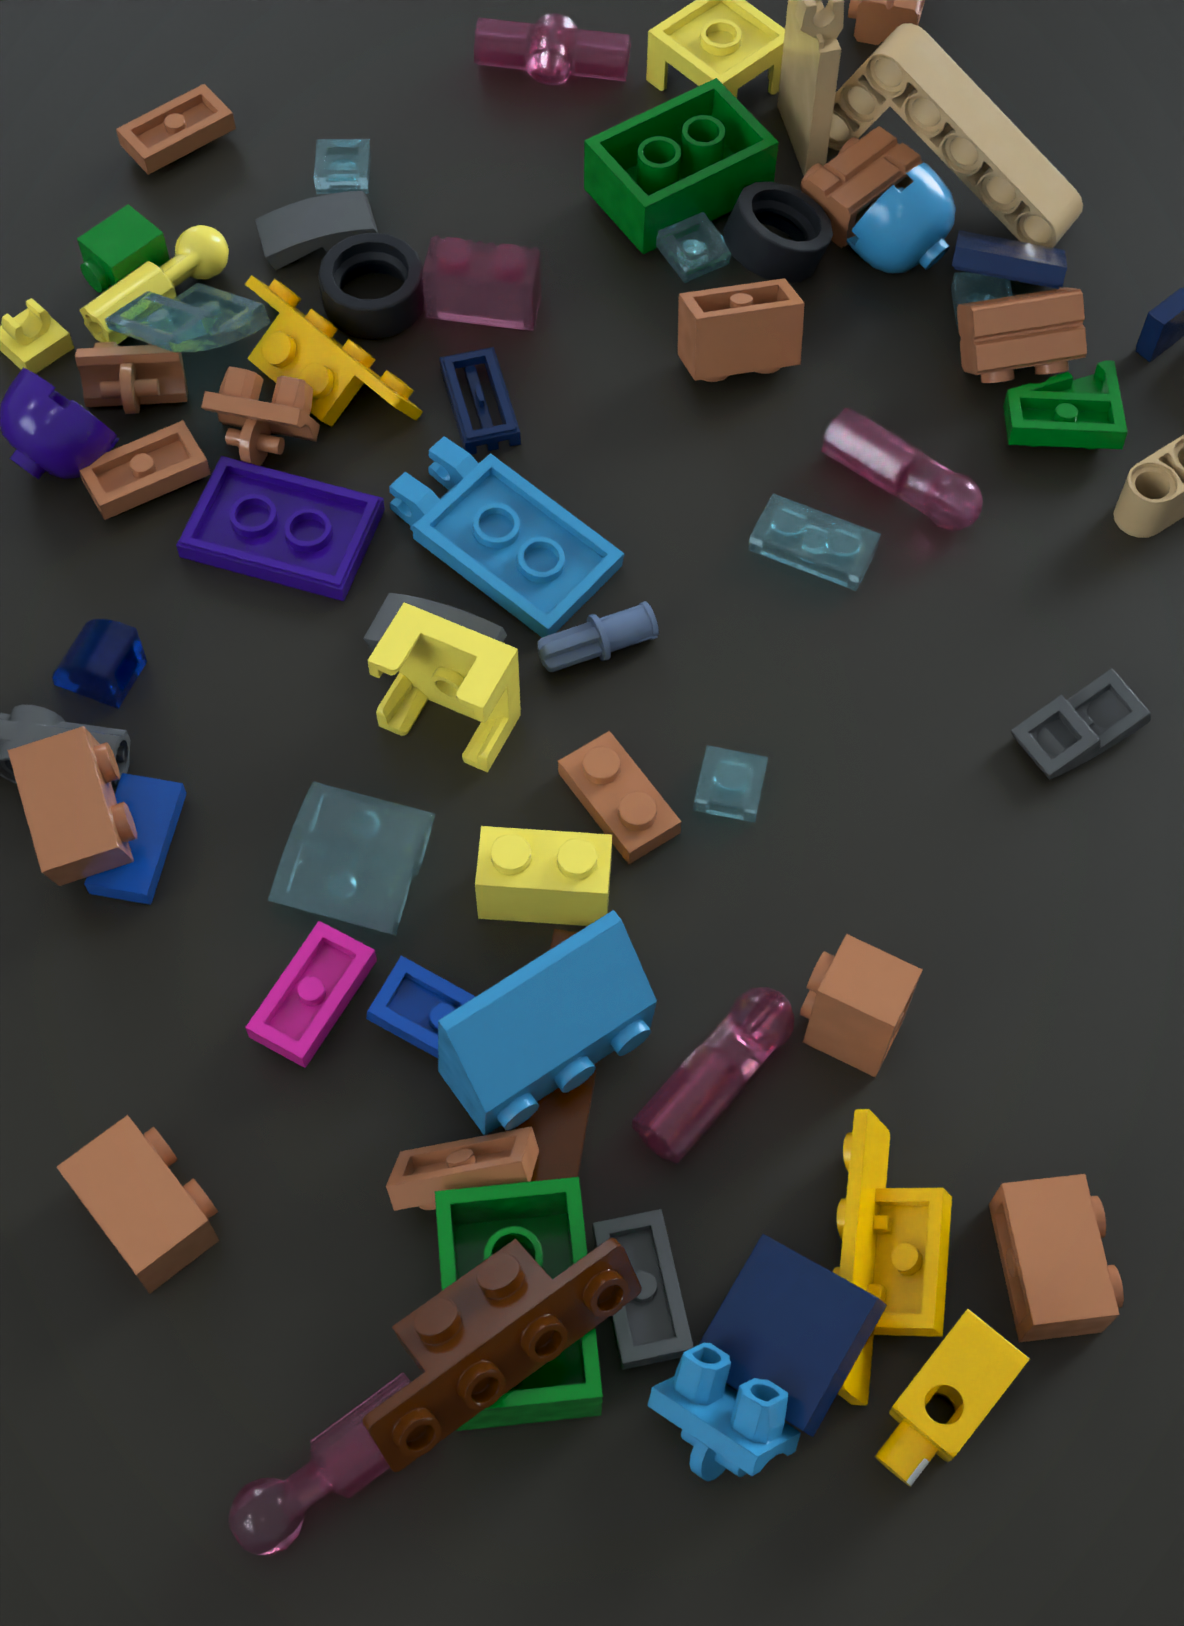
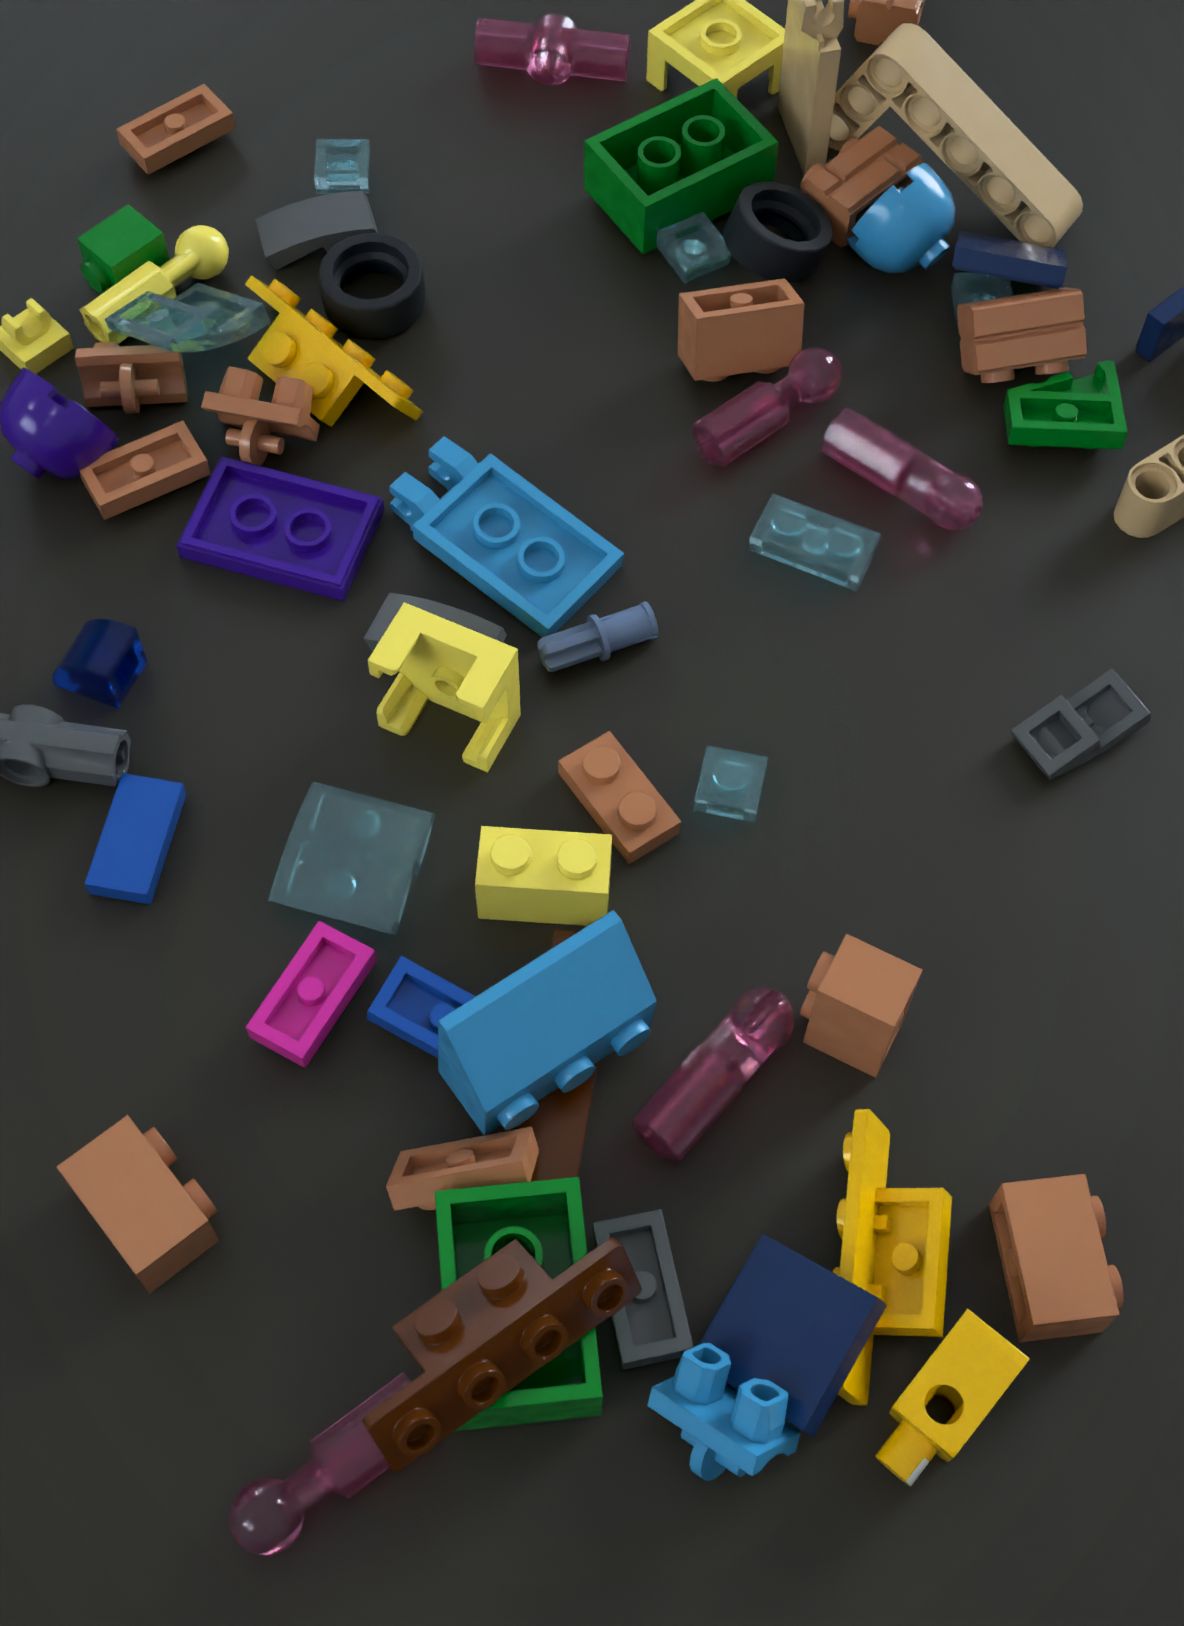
nougat brick [8,726,137,886] -> none
clear pink brick [422,235,541,331] -> none
dark blue tile [440,347,521,455] -> none
none -> clear pink piece [692,347,842,467]

